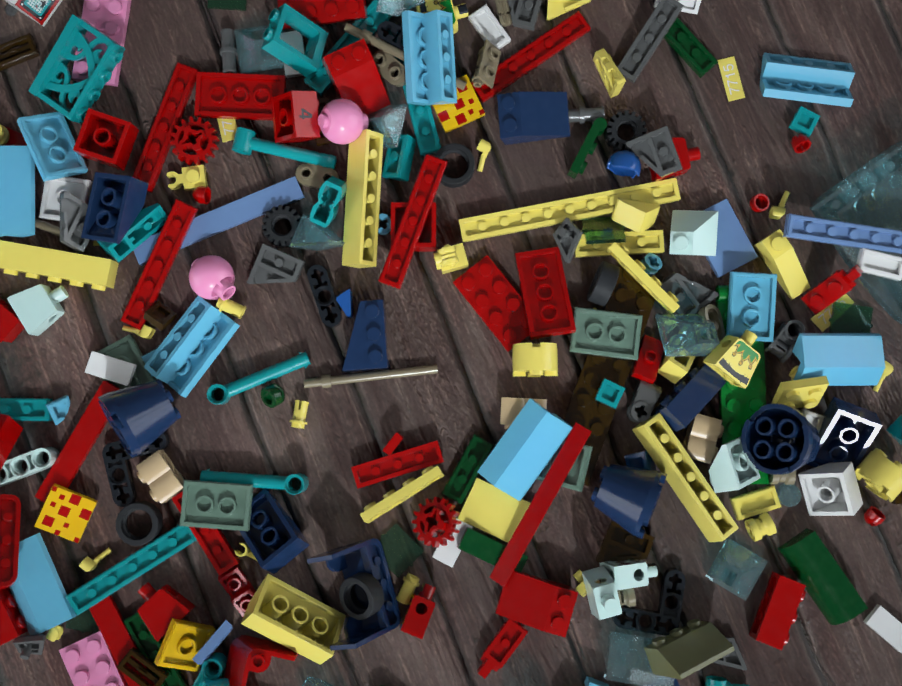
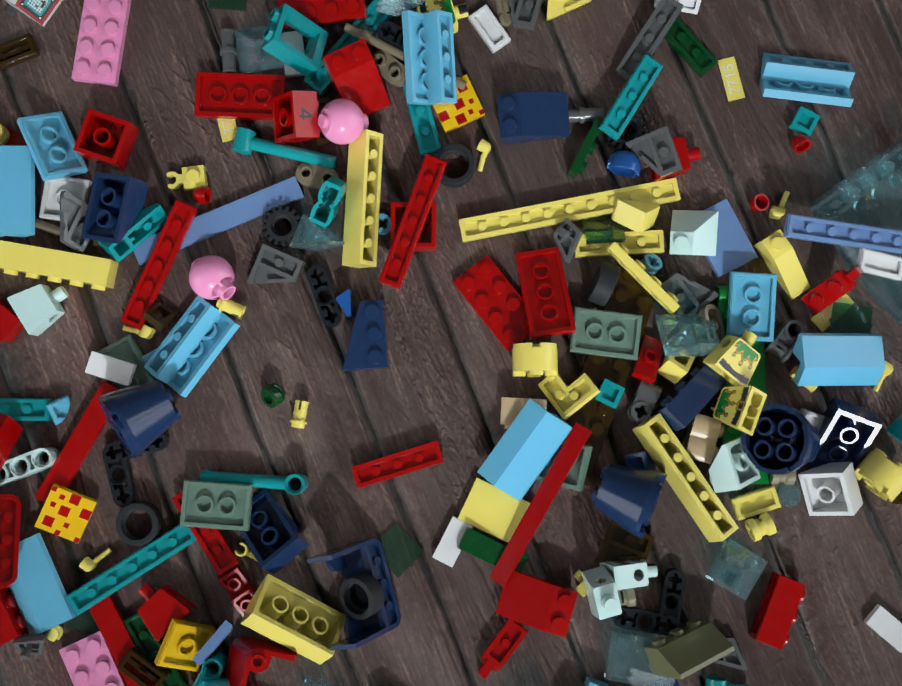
teal fence [28,14,125,124] -> none
red tile [132,62,199,193] -> none
tan brick [136,450,184,503] -> none
red gear [169,116,220,166] -> none
teal piece [207,352,311,405] -> none
dark tan bar [304,364,438,388] -> none
light yellow plate [360,465,445,524] -> none
clear light blue slope [367,103,407,149] -> none
teal slope [382,134,416,181] -> none
red tile [382,432,404,455] -> none
light yellow pin [396,573,420,605] -> none
red torso [400,582,436,639] -> none
red gear [412,497,461,548] -> none
light yellow brick [433,243,469,274] -> none
dark green tile [442,434,494,504] -> none
red tile [471,11,591,103] -> none
dark tan hinge [472,39,501,88] -> none
light yellow wing [593,48,626,98] -> none
light yellow plate [771,376,829,409] -> none
dark green brick [777,528,868,625] -> none
red hinge [864,506,886,526] -> none
none -> light yellow plate [538,373,601,420]
none -> teal tile [598,54,663,140]
none -> light yellow torso [710,386,767,436]

